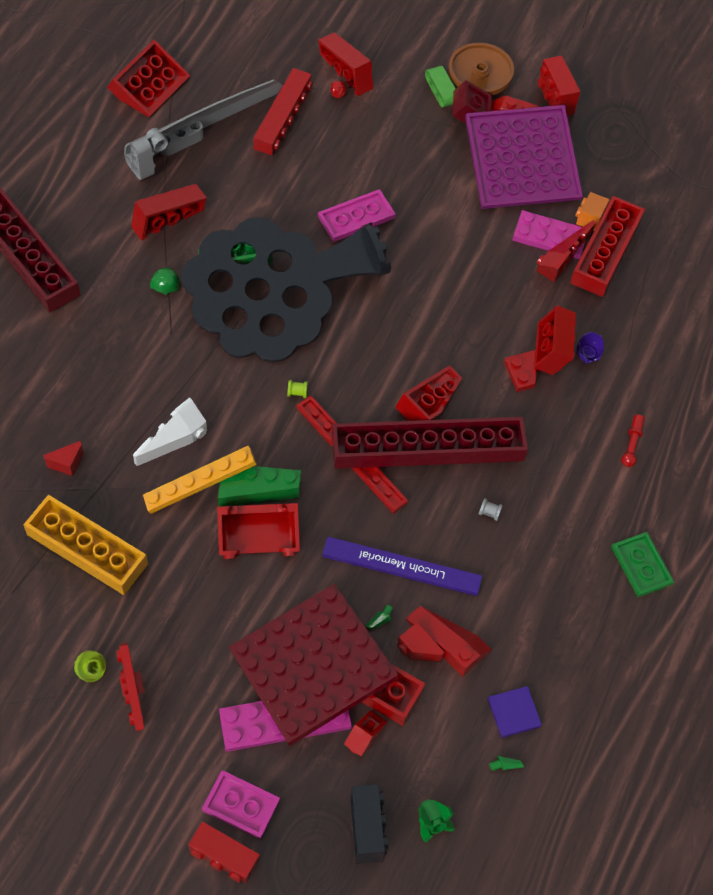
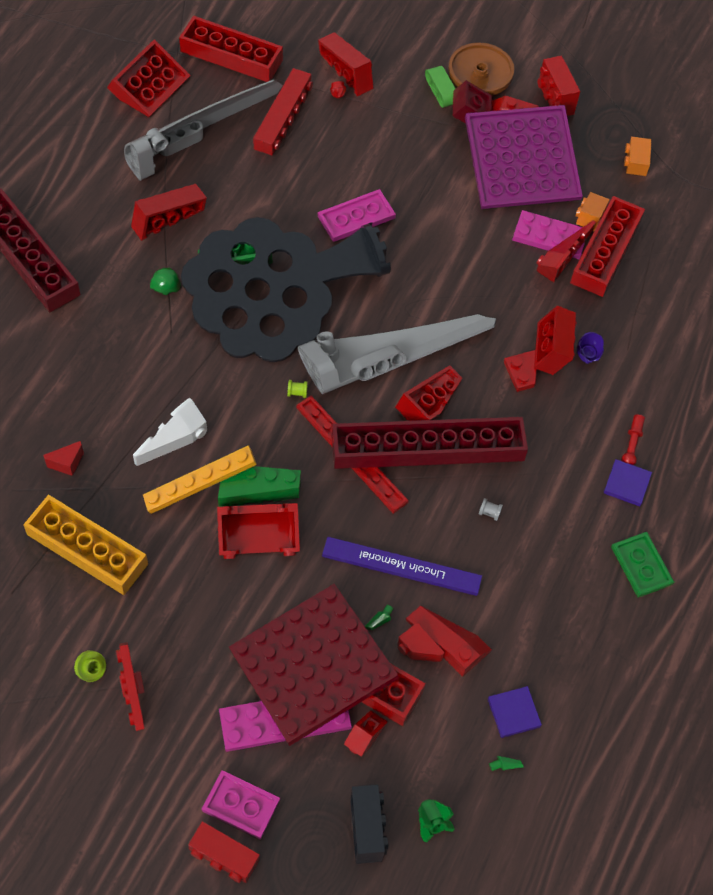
none -> red brick [179,16,283,82]
none -> light grey panel [298,314,496,394]
none -> dark purple tile [604,459,652,507]
none -> orange brick [624,137,651,176]

